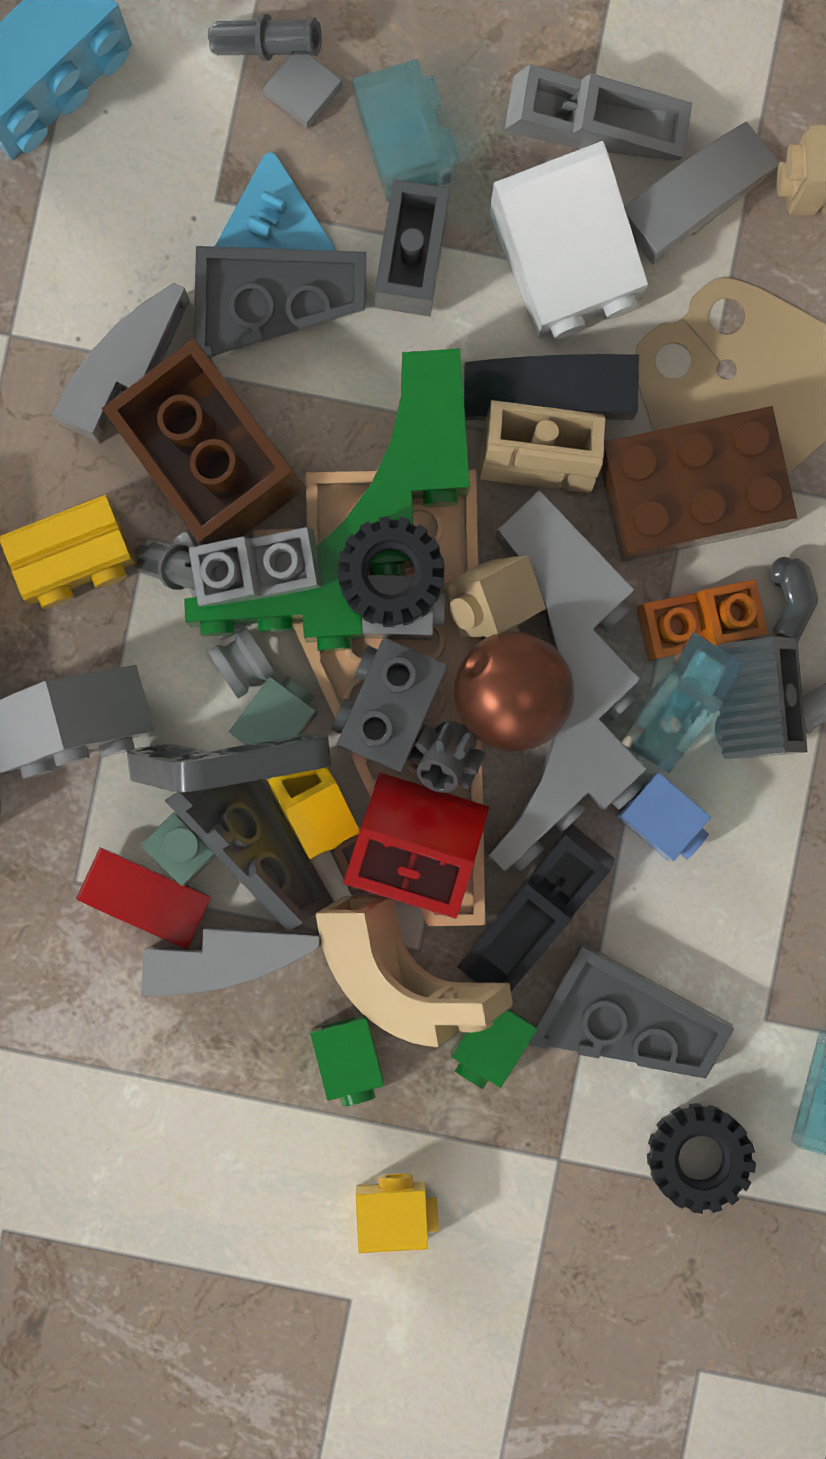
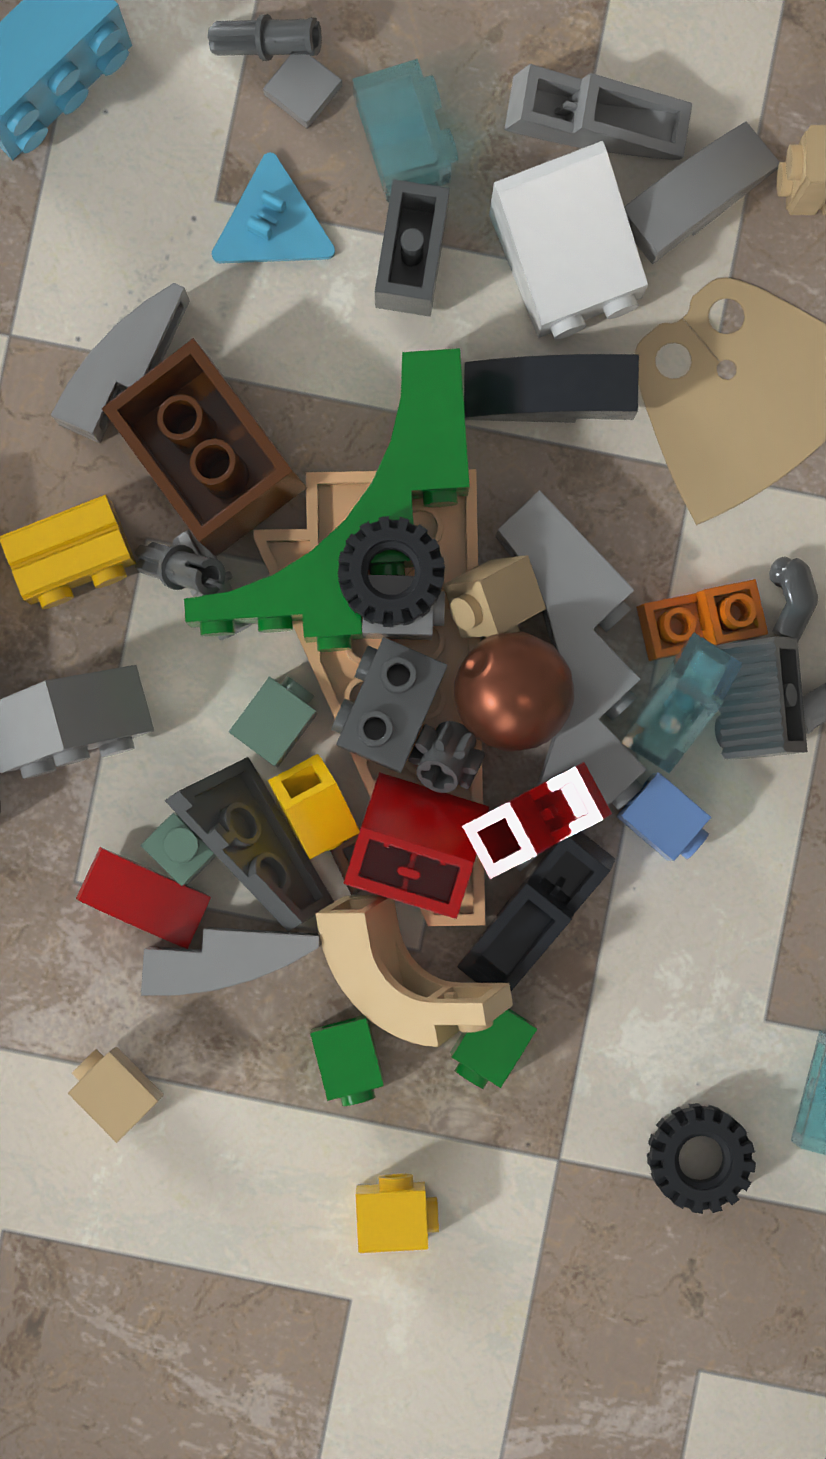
dark grey beam [127,734,331,792] -> none
light grey slope [189,527,323,607] -> none
dark grey wing [194,246,367,357] -> none
light grey wheel [208,627,277,699] -> none
tan brick [479,400,605,494] -> none
dark grey wing [528,942,734,1079] -> none
reddish brown brick [601,406,797,562] -> none
none -> tan brick [68,1046,164,1143]
none -> red brick [462,762,612,879]

